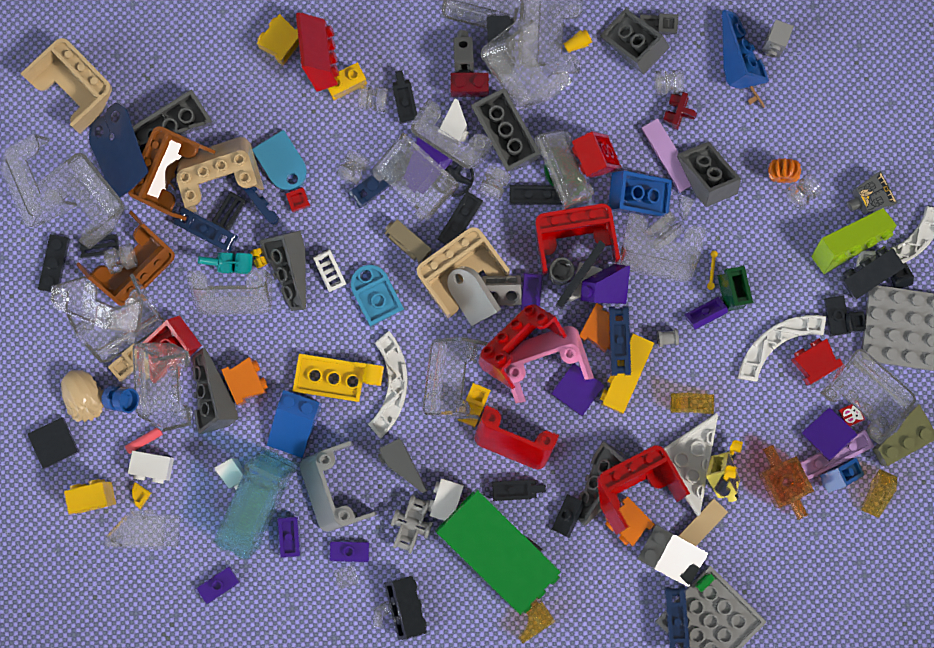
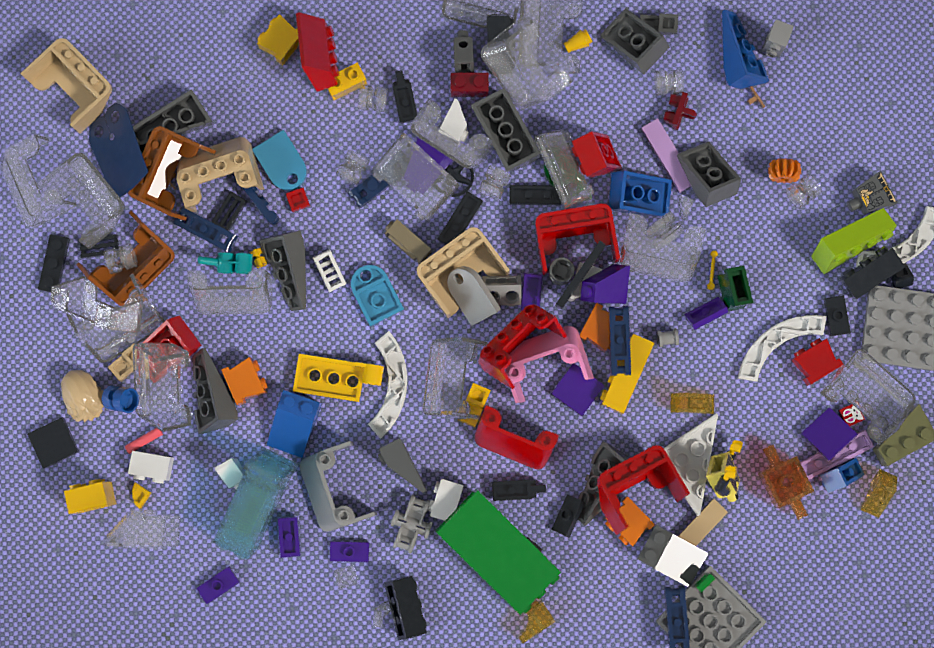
black tile [845,311,866,332] -> none

